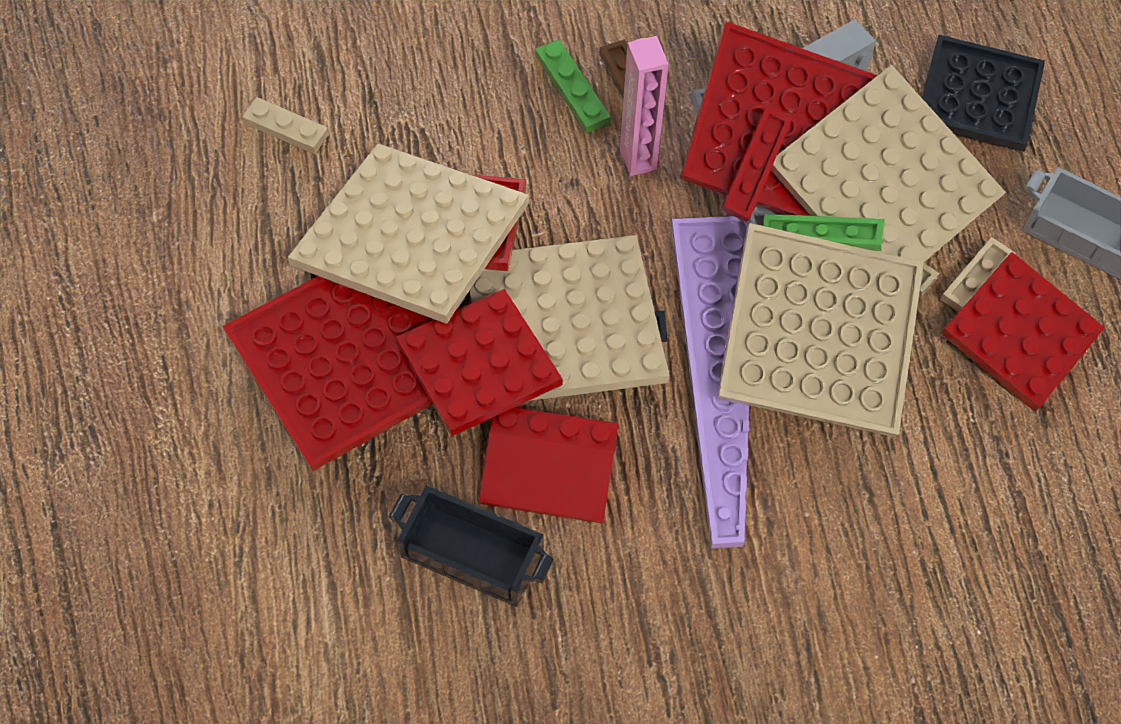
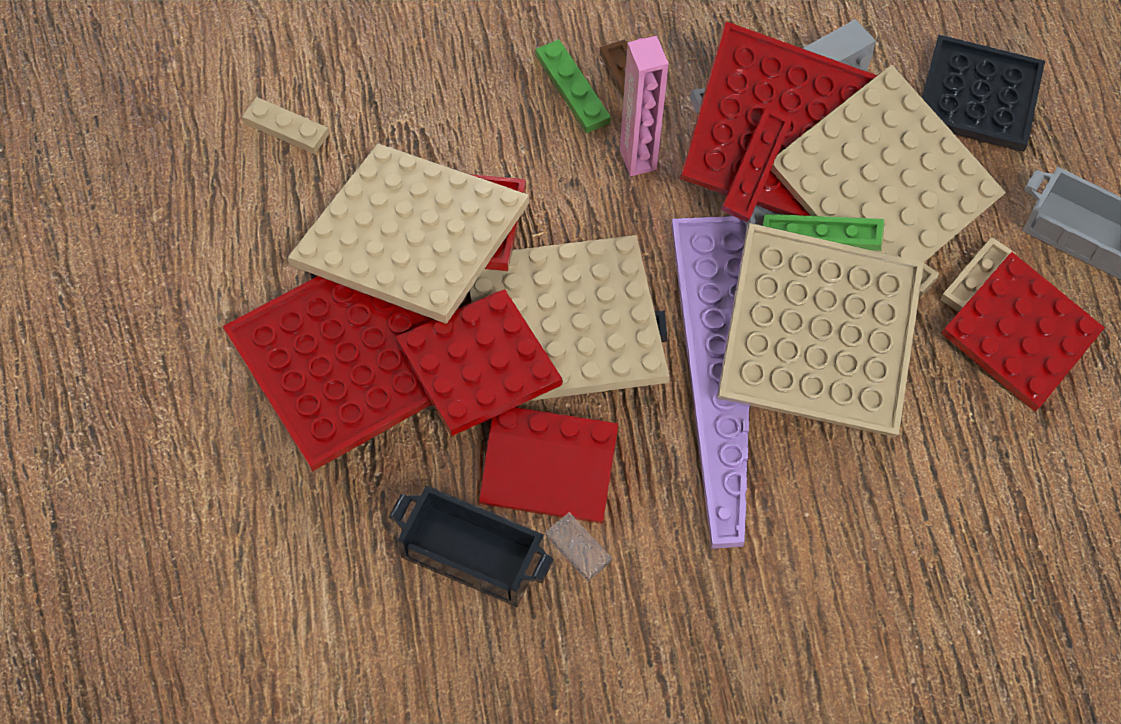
none -> clear plate [545,512,612,581]

